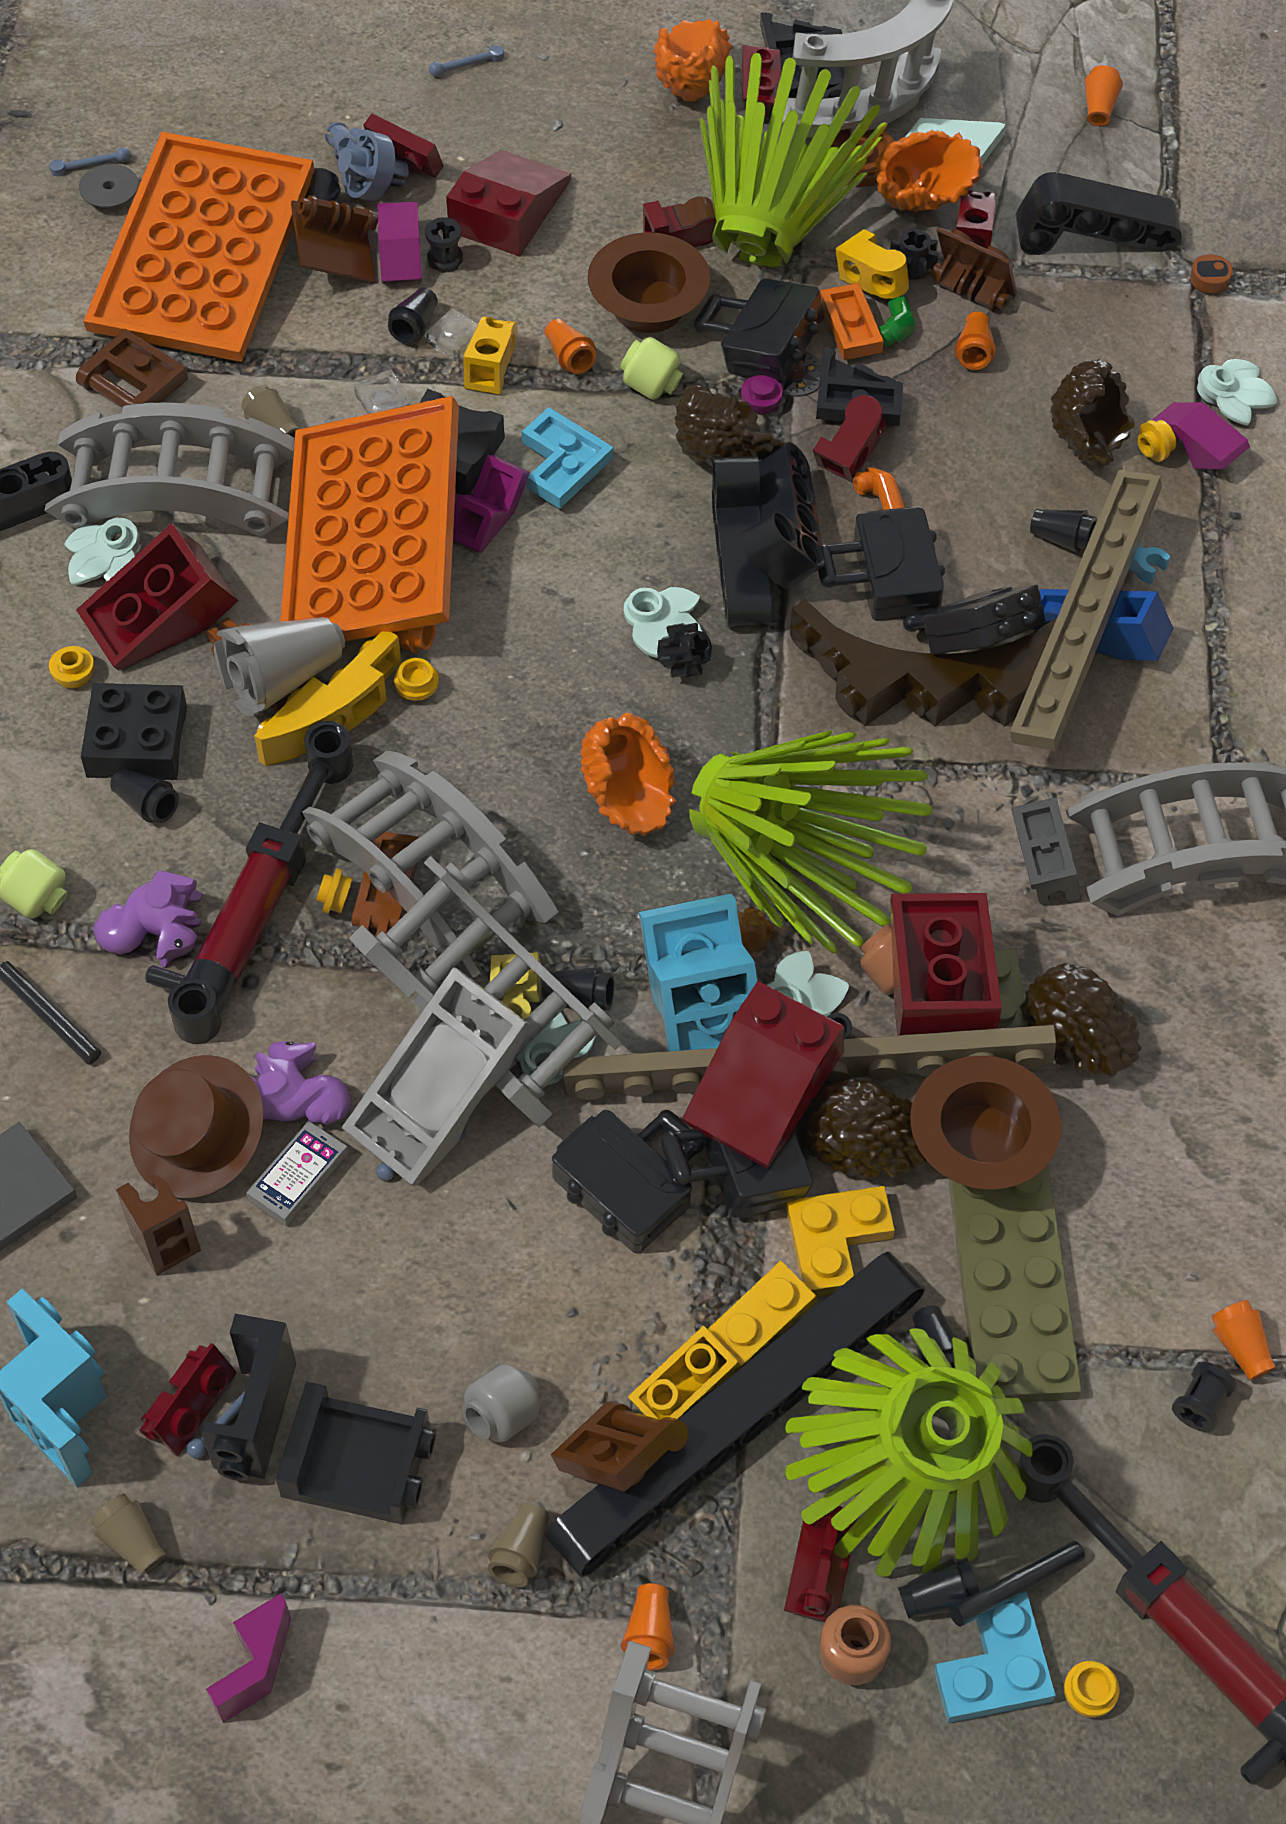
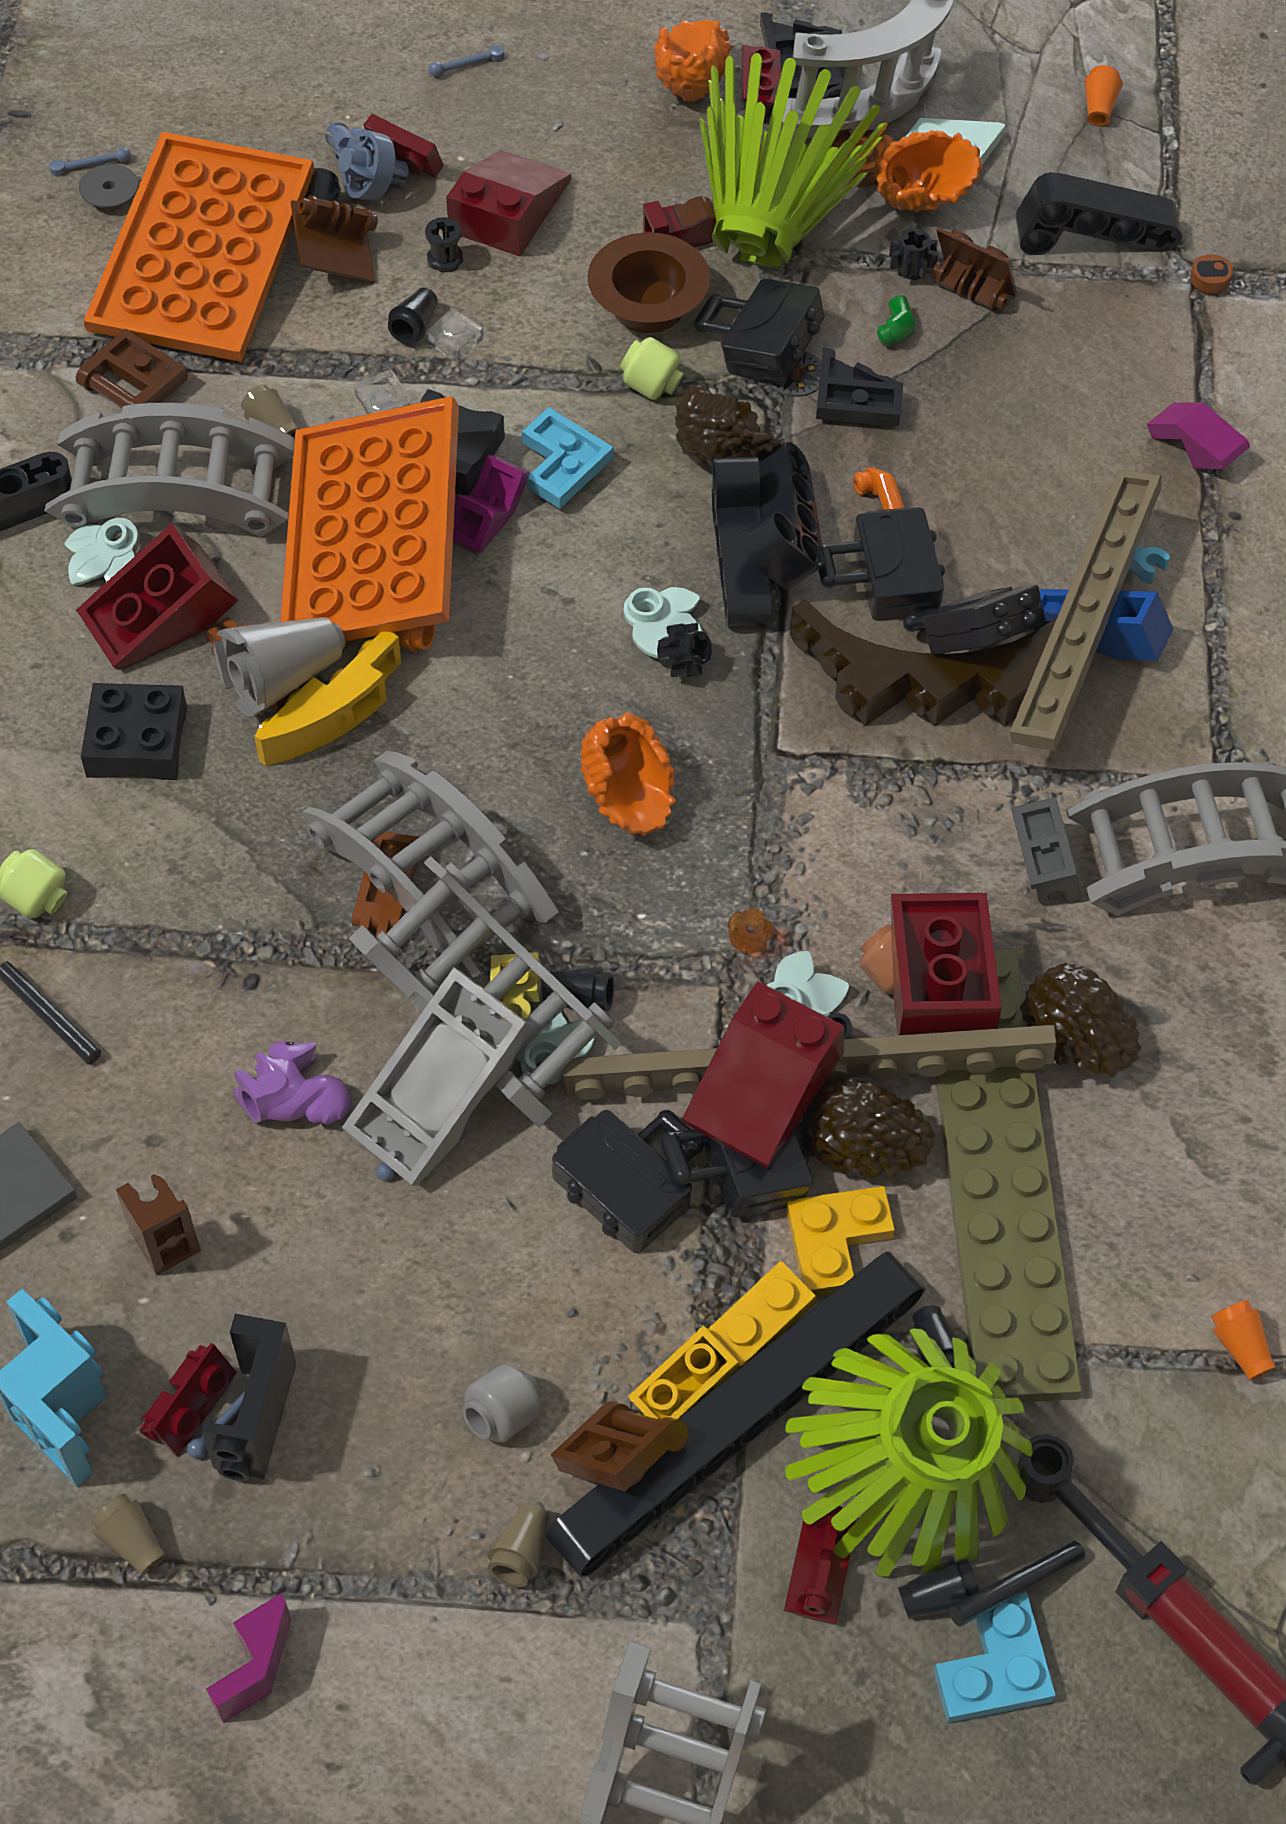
yellow plate [49,646,94,689] -> none
medium lavender animal [94,870,203,967] -> none
black cone [110,768,179,823] -> none
reddish brown hose [129,1055,263,1198] -> none
black piece [145,721,354,1044] -> none
tile [246,1121,349,1227] -> none
black panel [276,1381,436,1525] -> none
yellow plate [316,868,352,914] -> none
magenta slope [377,202,422,283] -> none
yellow plate [394,658,439,701] -> none
yellow leg [463,316,517,395] -> none
orange cone [544,319,597,374] -> none
orange cone [621,1583,675,1671] -> none
medium azure bracket [639,893,757,1051] -> none
lime plant [689,730,933,953] -> none
magenta plate [741,375,783,415] -> none
dark red leg [813,395,885,483] -> none
nougat head [818,1604,891,1686] -> none
orange plate [820,283,884,360] -> none
yellow leg [835,229,909,299] -> none
reddish brown hose [911,1056,1061,1189] -> none
orange cone [955,312,996,370] -> none
dark red leg [956,190,995,248] -> none
black cone [1030,509,1097,553] -> none
dark brown piece [1050,359,1135,469] -> none
yellow plate [1064,1661,1120,1718] -> none
yellow plate [1137,420,1176,462] -> none
black bush [1172,1362,1237,1432] -> none
light aqua plate [1197,359,1277,426] -> none

